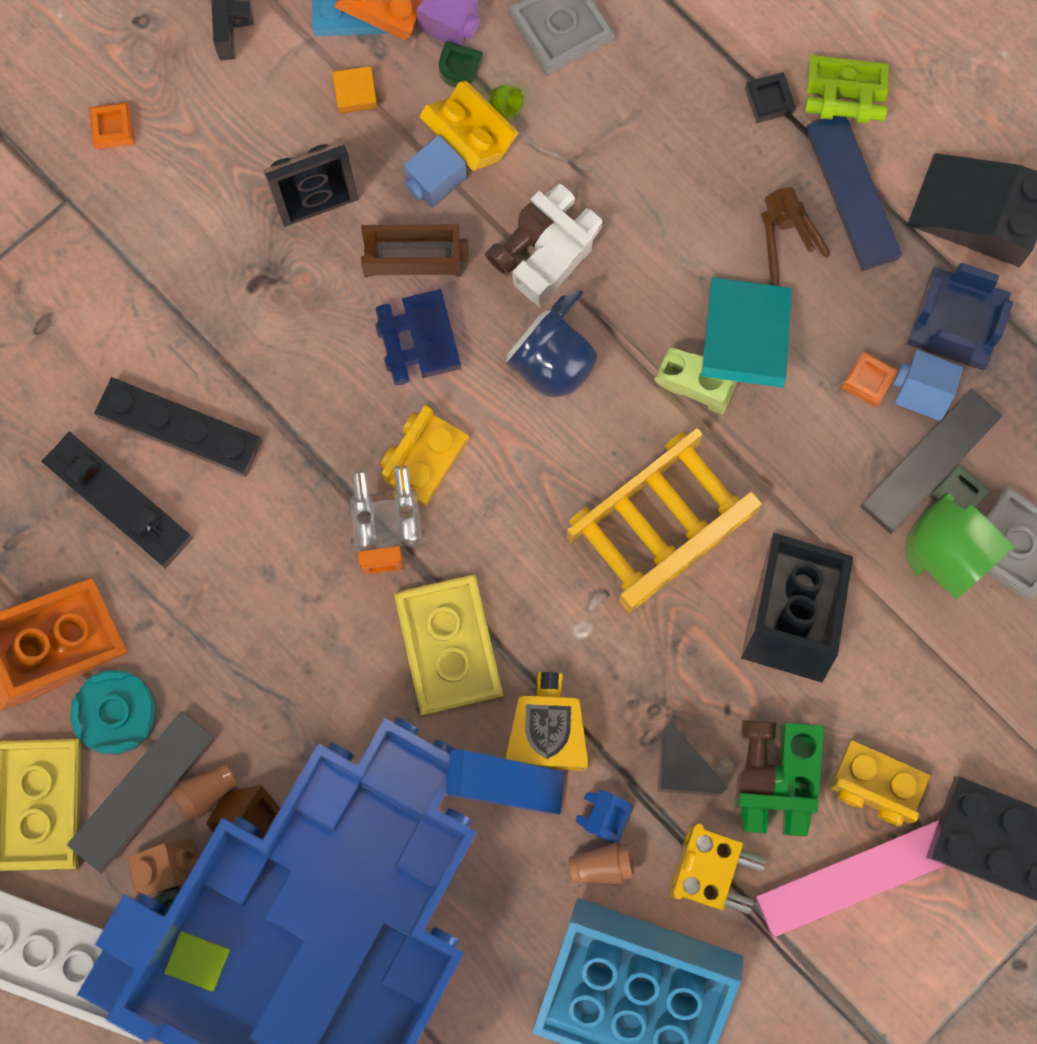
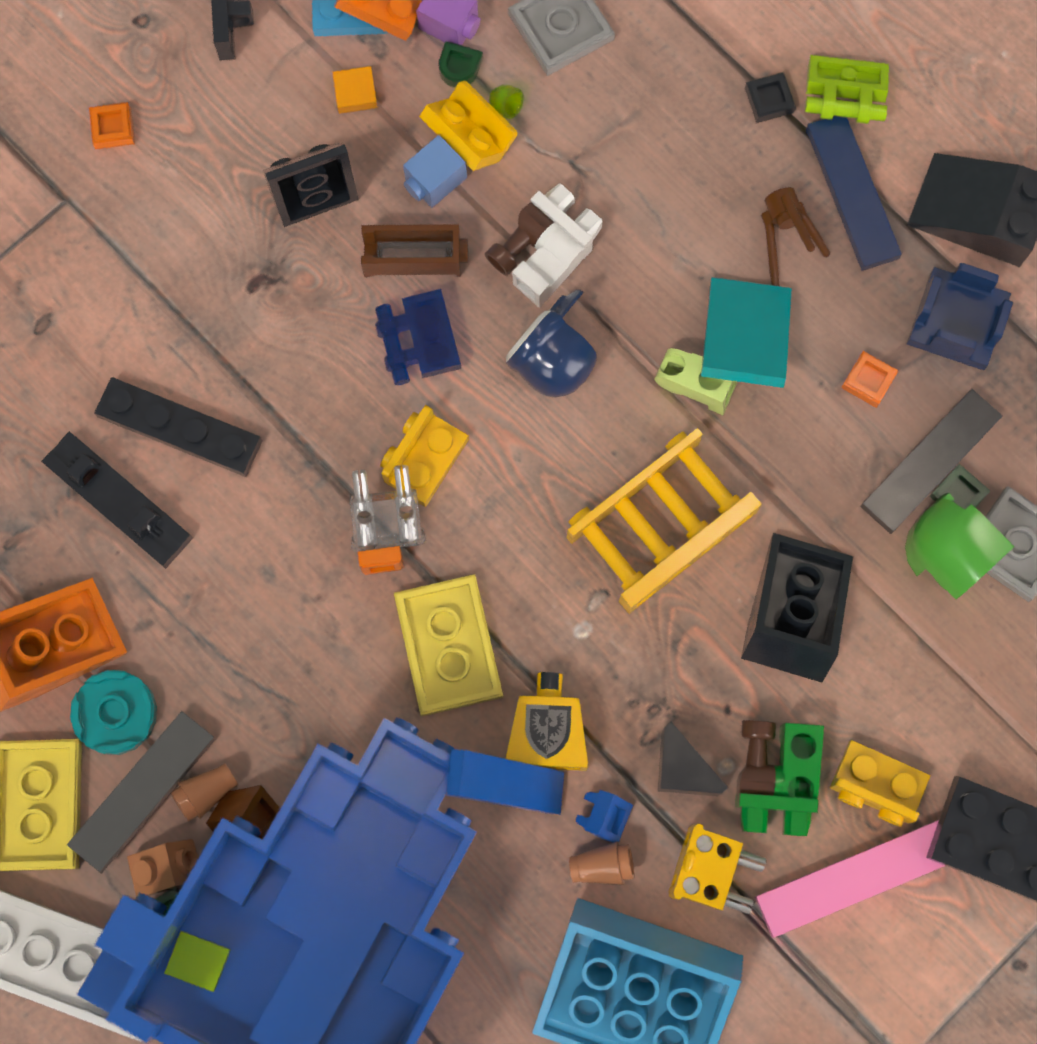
medium blue brick [893,350,963,421] -> none

